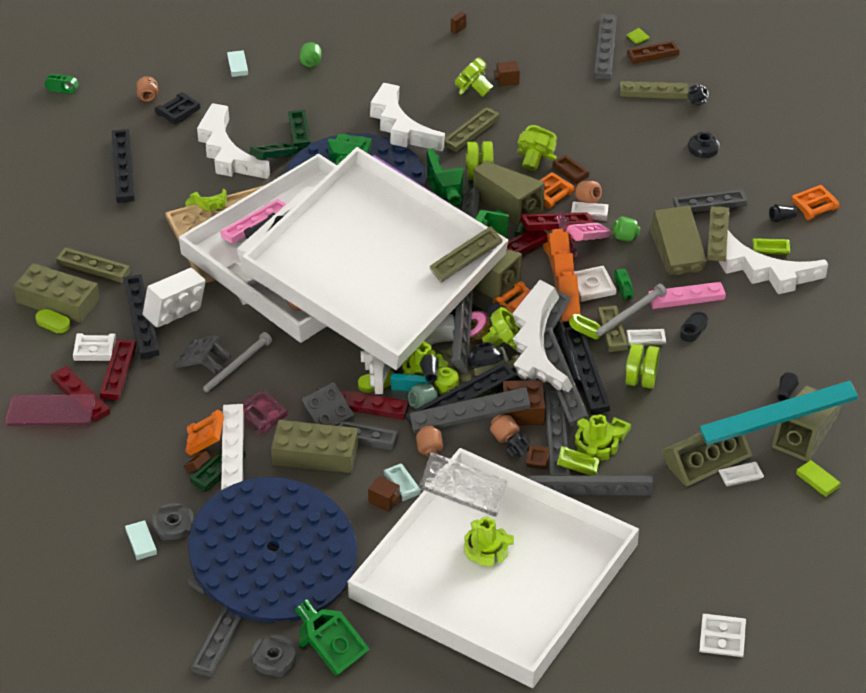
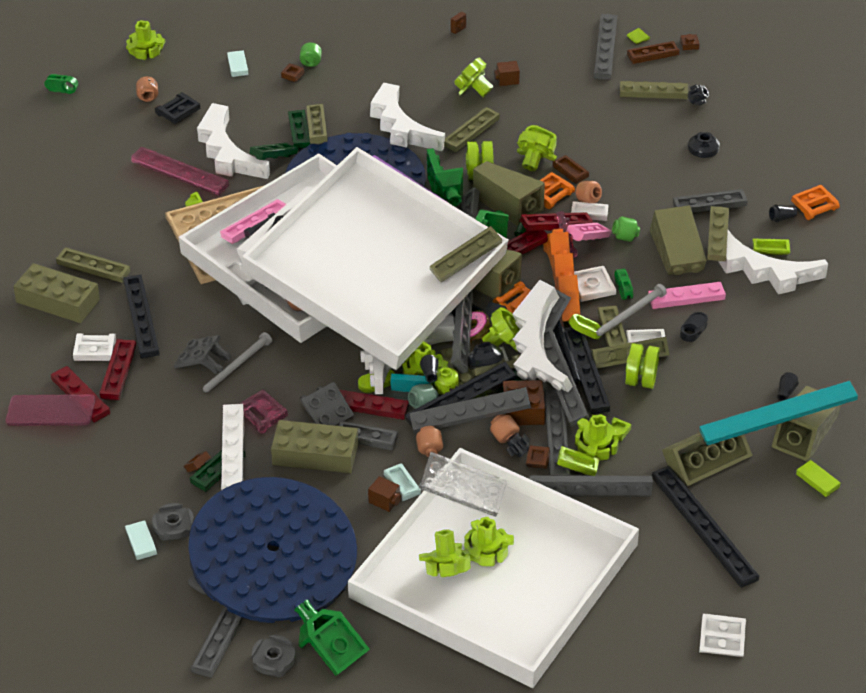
lime tile [35,309,70,333] -> none
black plate [112,129,135,203] -> none
white brick [143,268,206,328] -> none
orange plate [185,410,224,456] -> none
lime helmet [193,189,227,211] -> none
green plate [328,134,372,165] -> none
white tile [718,462,764,487] -> none
none -> lime piece [126,20,166,60]
none -> clear pink plate [131,147,229,196]
none -> reddish brown plate [281,63,304,82]
none -> olive plate [306,104,328,144]
none -> lime piece [419,529,471,577]
none -> olive plate [591,337,670,368]
none -> black tile [652,466,759,588]
none -> reddish brown plate [680,34,700,50]

